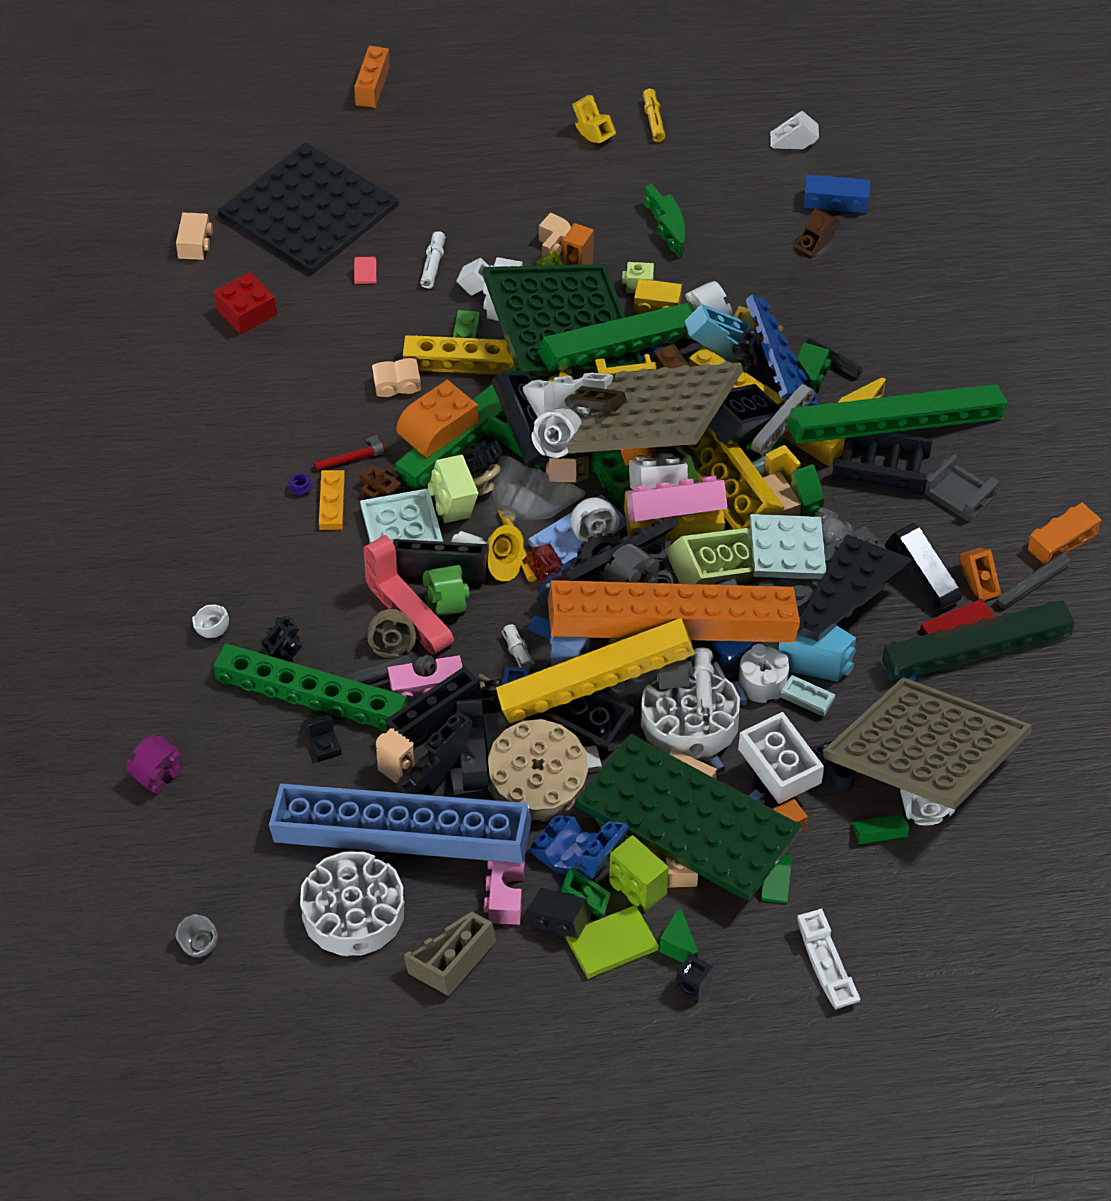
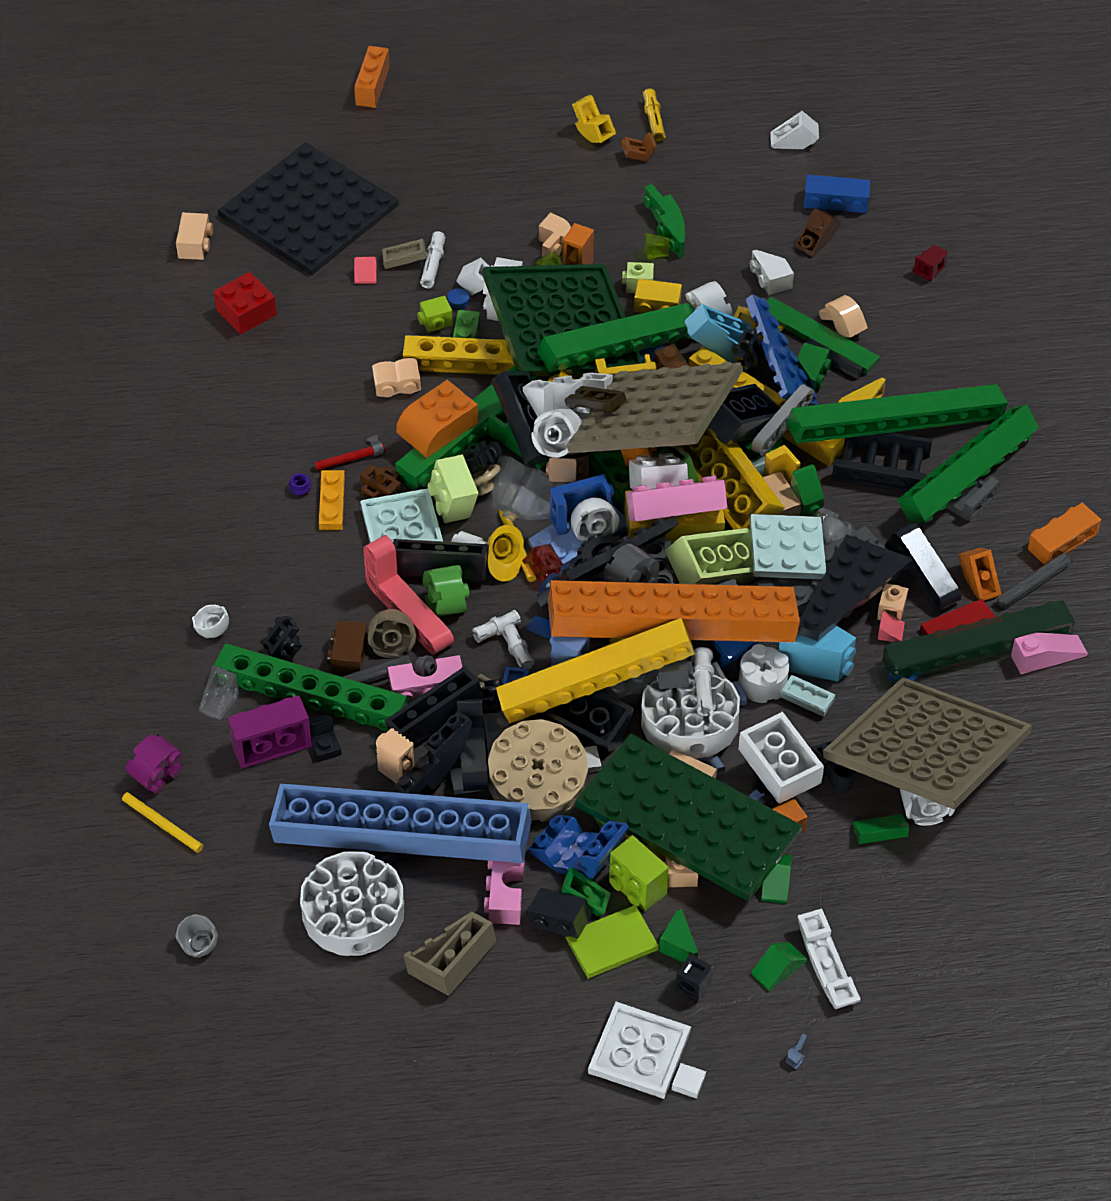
none -> yellow bar [122,792,203,853]
none -> clear slope [198,665,239,720]
none -> magenta brick [228,696,312,769]
none -> reddish brown brick [327,621,368,675]
none -> dark tan plate [382,239,427,269]
none -> lime brick [417,296,453,333]
none -> blue tile [447,288,469,310]
none -> white pin [472,610,521,643]
none -> blue panel [550,474,614,536]
none -> white plate [588,1002,691,1099]
none -> dark orange bracket [621,132,656,162]
none -> clear neon green slope [644,233,669,259]
none -> white tile [672,1063,706,1098]
none -> white slope [749,250,794,295]
none -> green slope [751,942,807,992]
none -> green tile [767,297,880,375]
none -> sand blue hand [786,1034,807,1069]
none -> light nougat brick [818,295,868,337]
none -> light nougat brick [877,583,908,620]
none -> coral slope [878,611,905,643]
none -> green brick [897,404,1039,524]
none -> dark red brick [913,244,948,282]
none -> bright pink slope [1011,633,1088,674]

